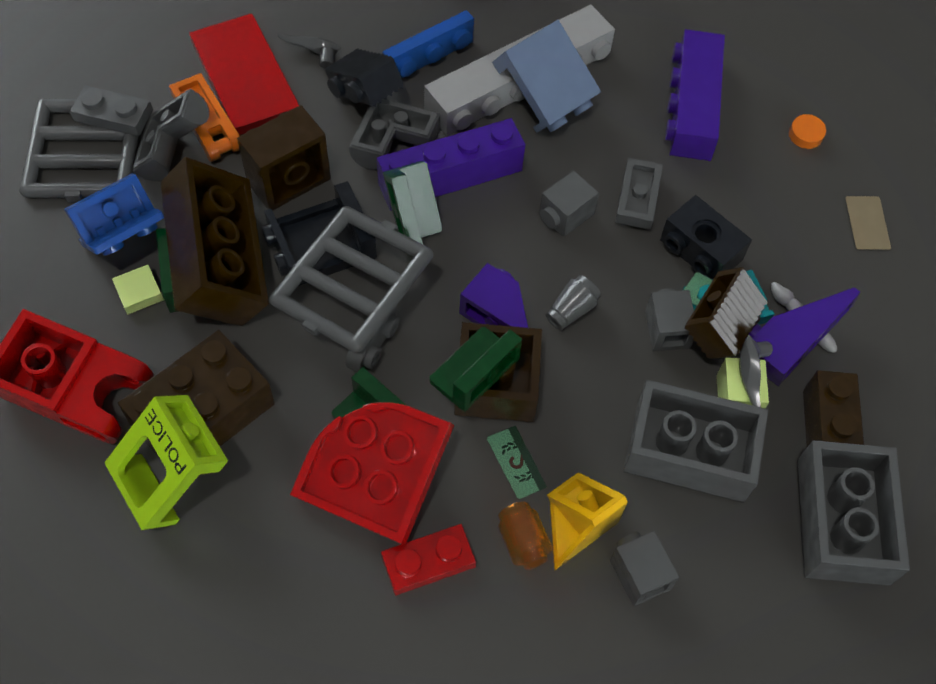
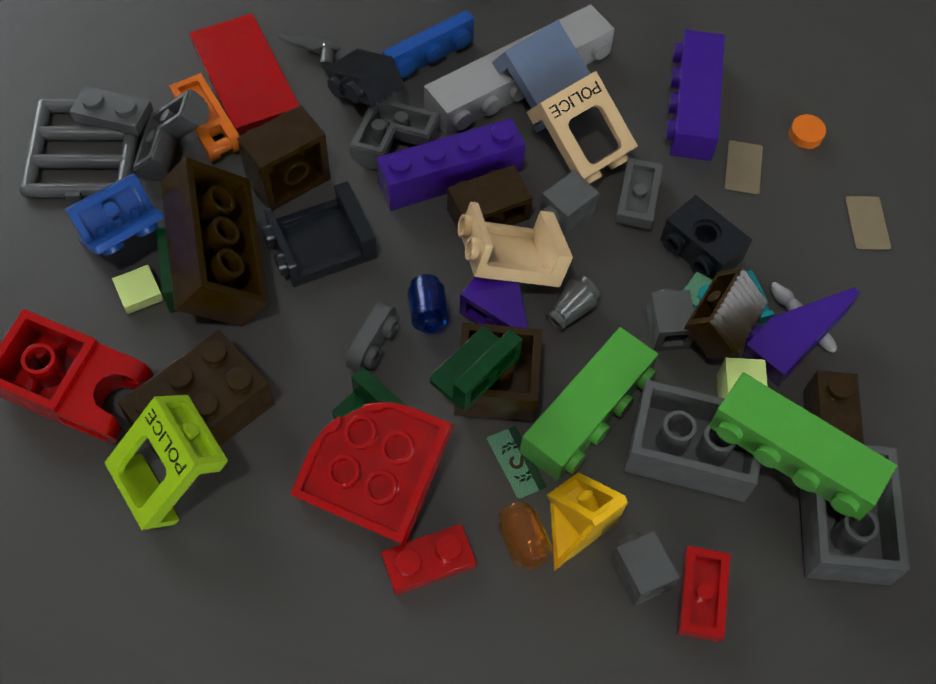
dark grey bar [269,206,433,353] -> none
panel [383,161,442,244] -> none
dark grey bar [740,335,773,407] -> none
none -> clear blue brick [407,274,450,334]
none -> dark brown brick [447,165,533,229]
none -> tan panel [458,202,573,287]
none -> bright green brick [519,327,659,482]
none -> tan window [526,71,638,184]
none -> red plate [677,546,731,642]
none -> bright green brick [708,372,898,521]
none -> dark tan sticker [724,140,763,195]

